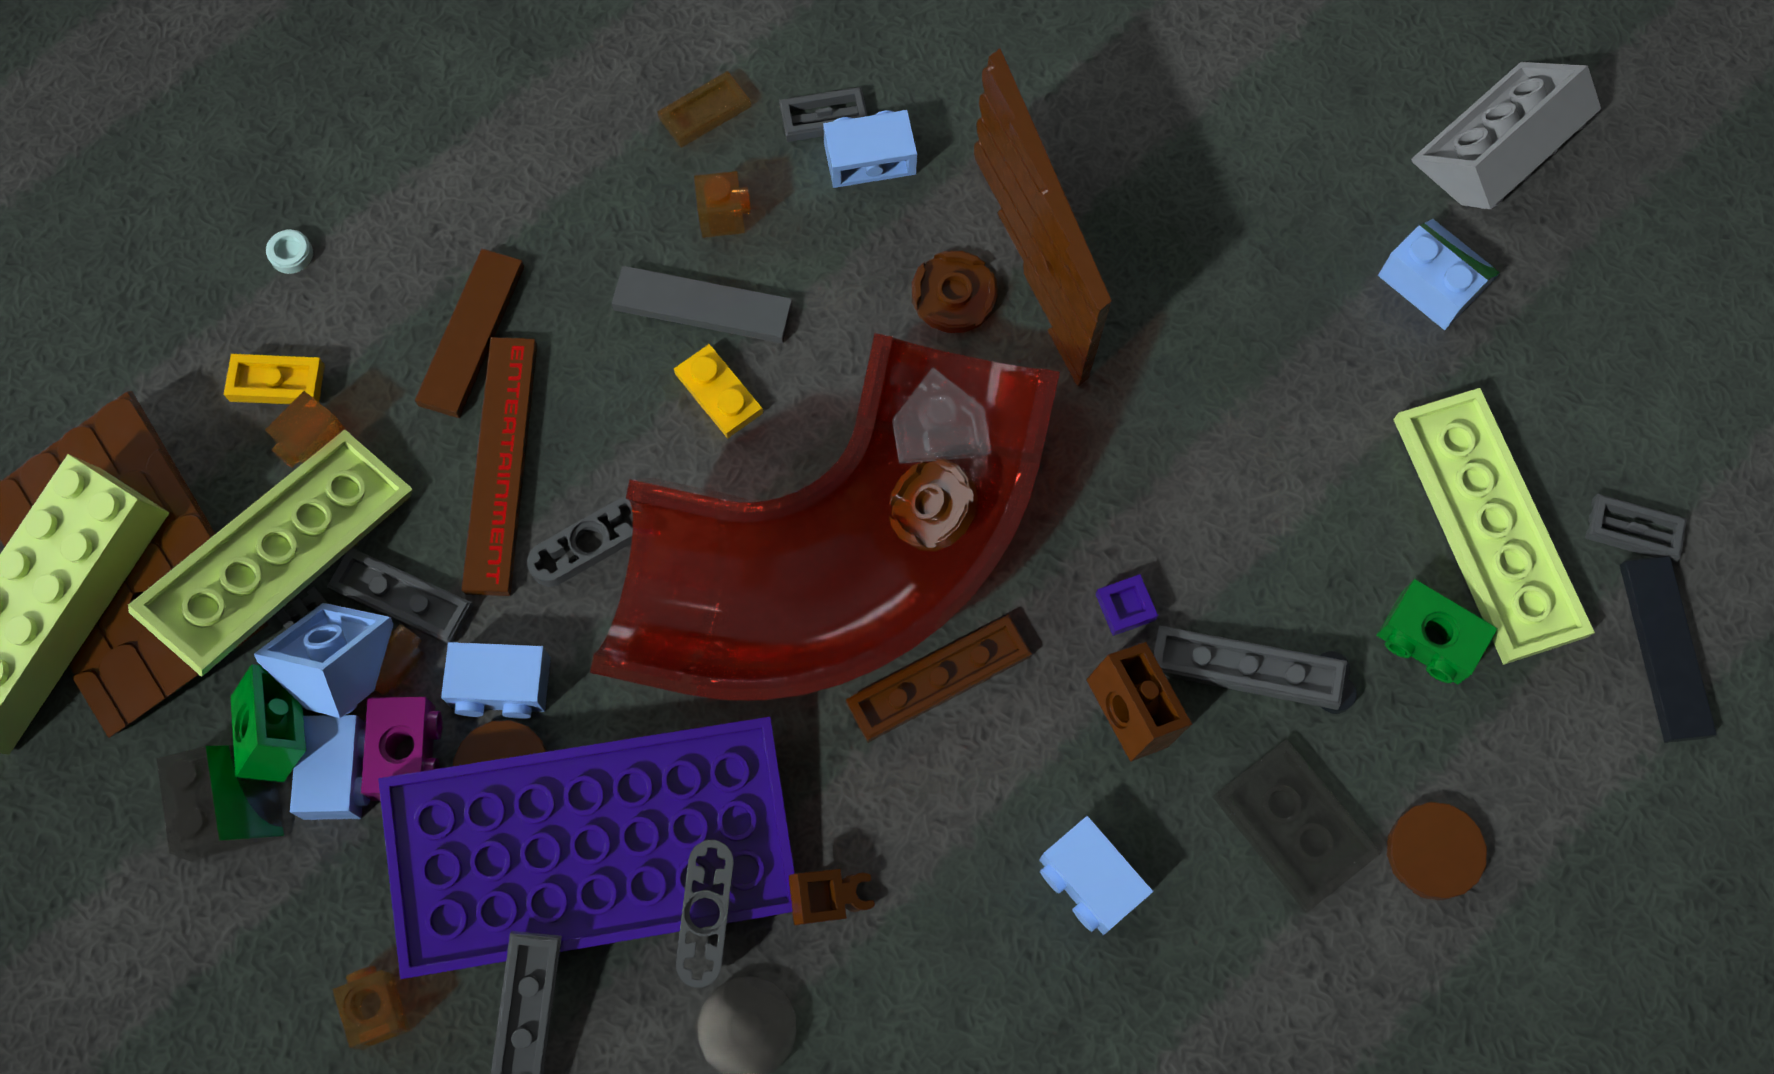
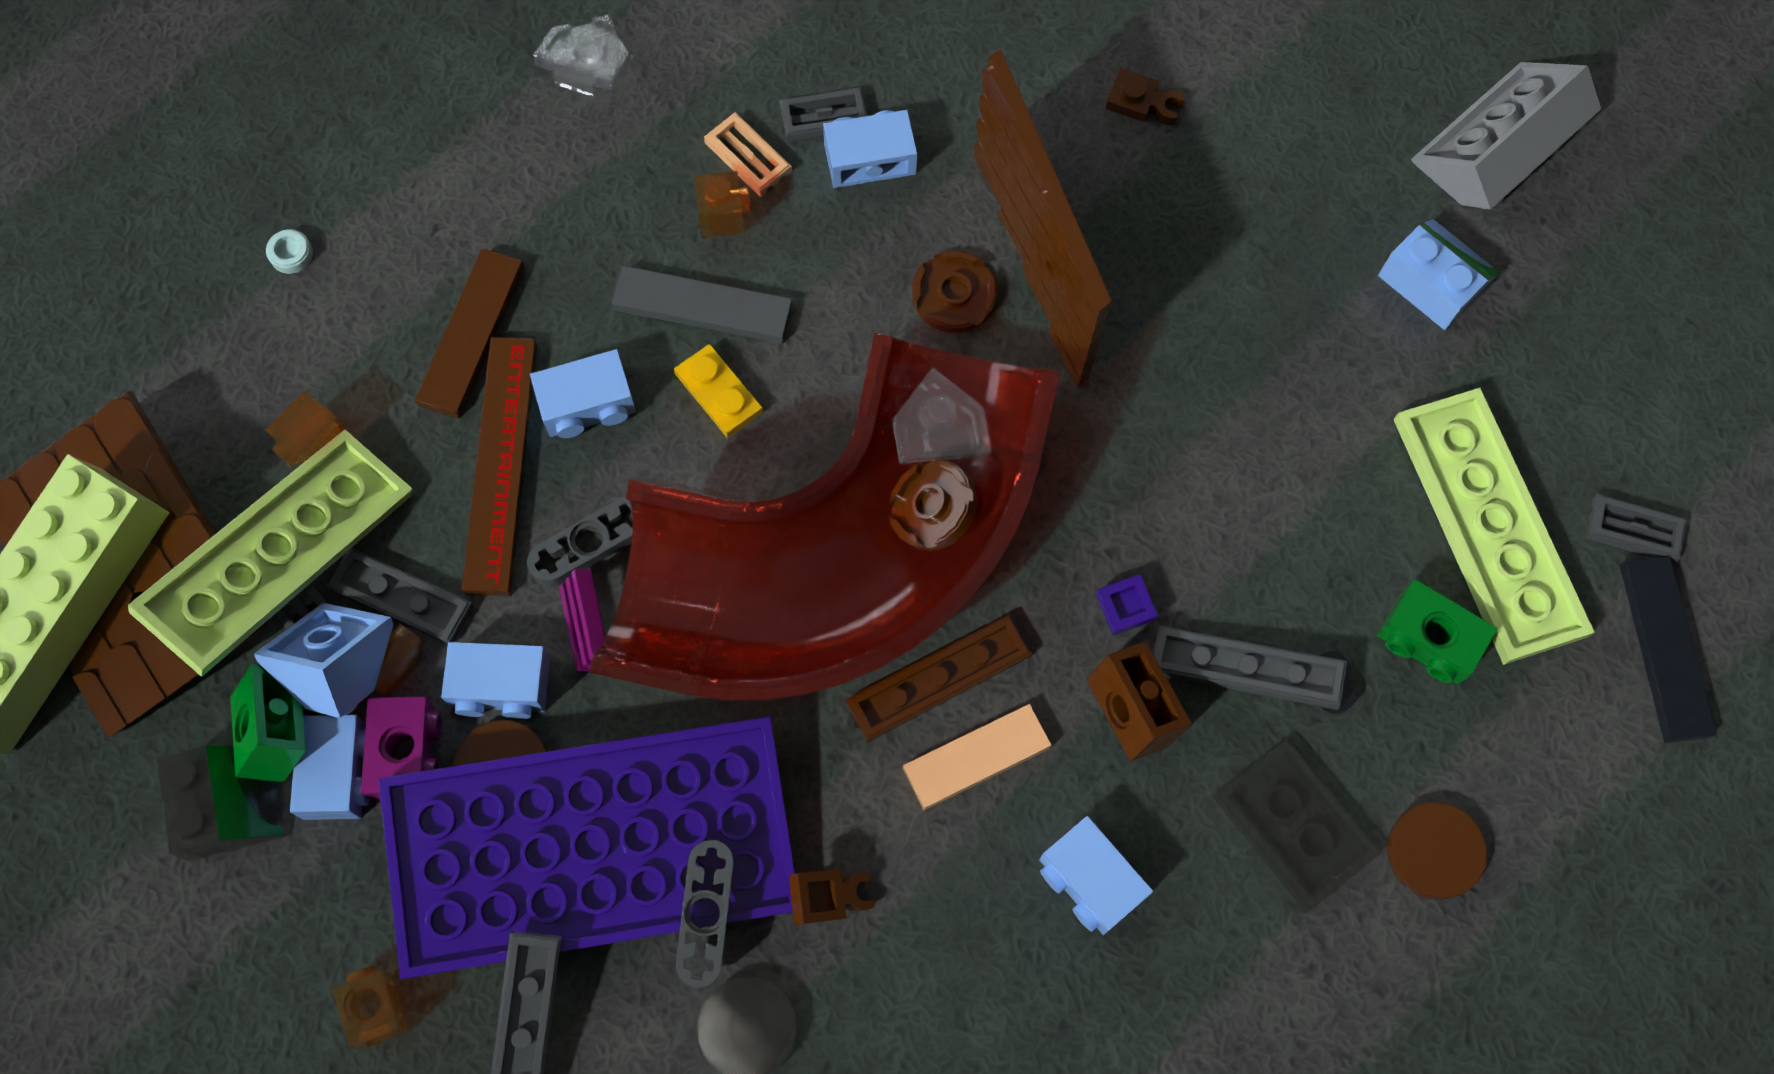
yellow plate [224,354,325,406] -> none
clear orange tile [657,71,751,148] -> none
none -> light blue brick [530,349,636,438]
none -> clear plate [534,15,629,97]
none -> magenta tile [559,568,609,673]
none -> light nougat tile [704,112,792,197]
none -> light nougat tile [903,704,1052,810]
none -> reddish brown plate [1105,68,1185,125]

